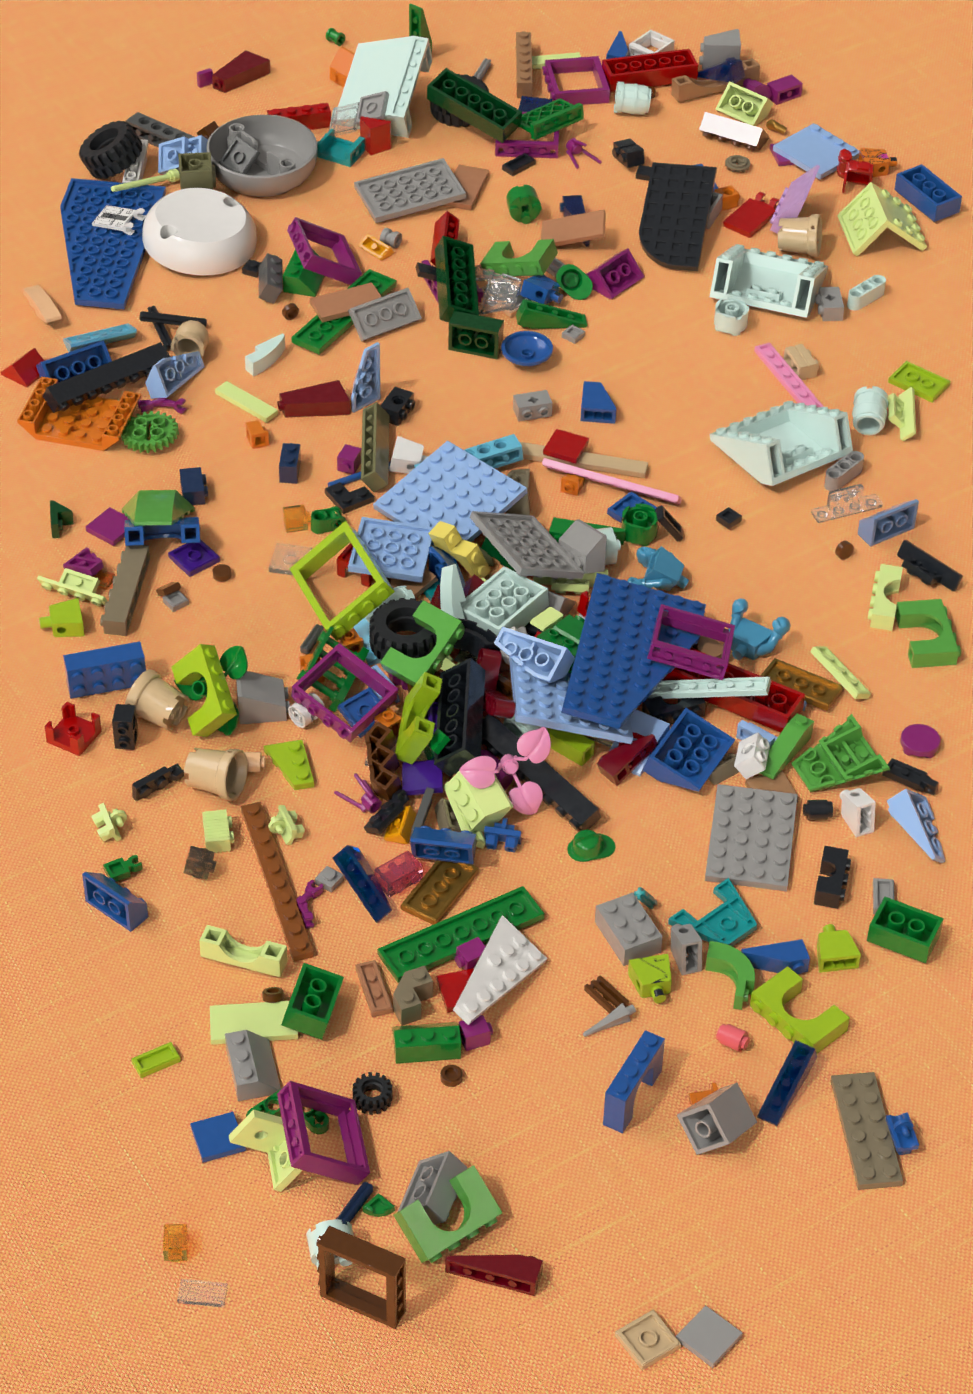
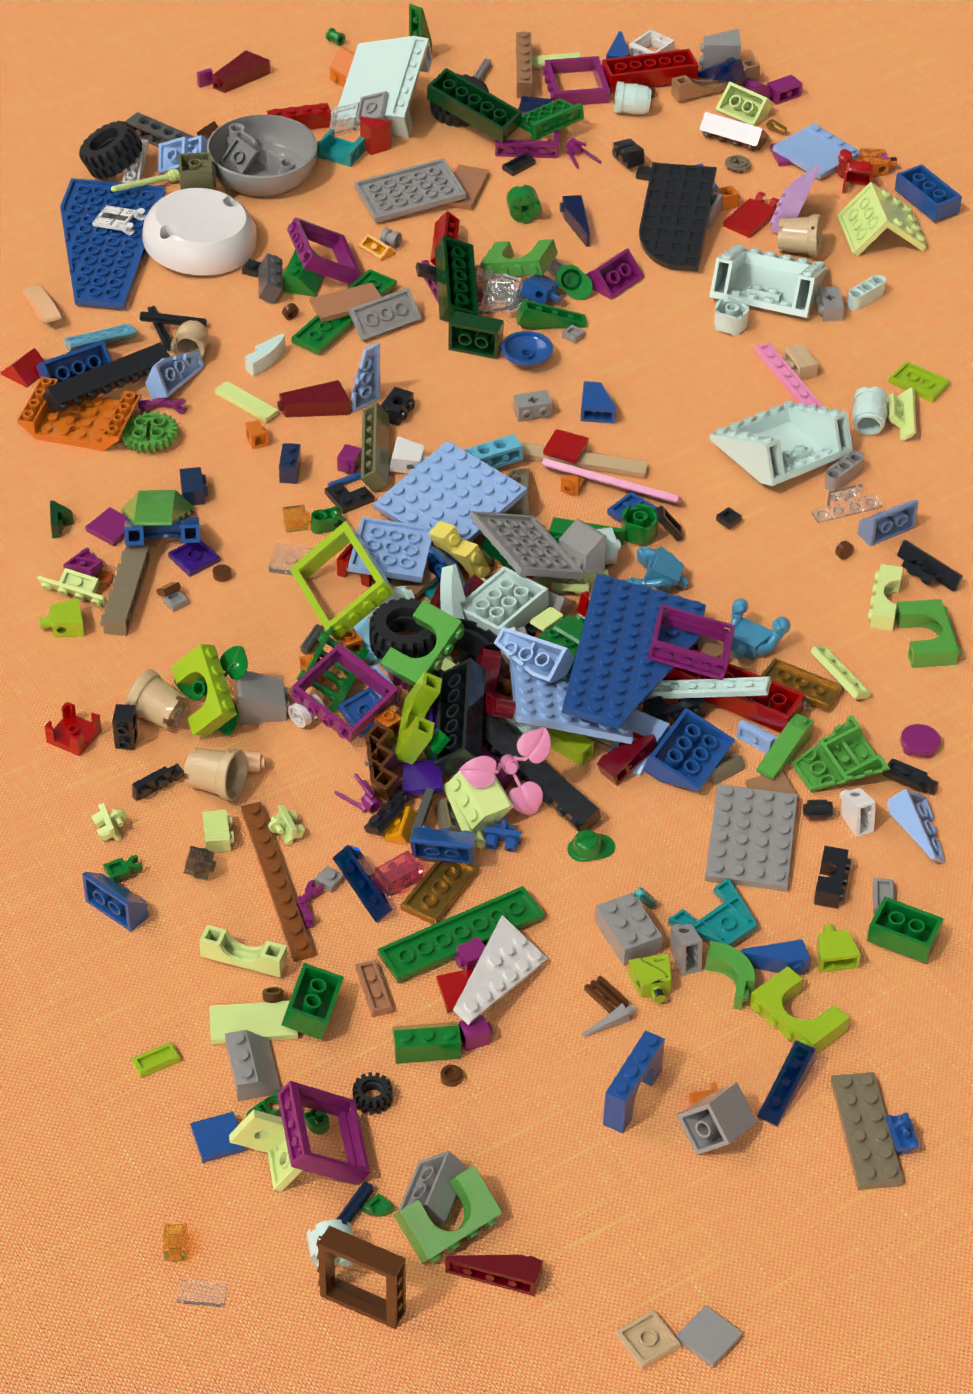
blue brick [63,641,146,699] -> none
lime wing [263,740,314,790] -> none
dark tan brick [393,966,433,1026] -> none
nougat tile [541,210,606,246] -> none
coral brick [716,1024,750,1052] -> none
white brick [734,732,770,779] -> none

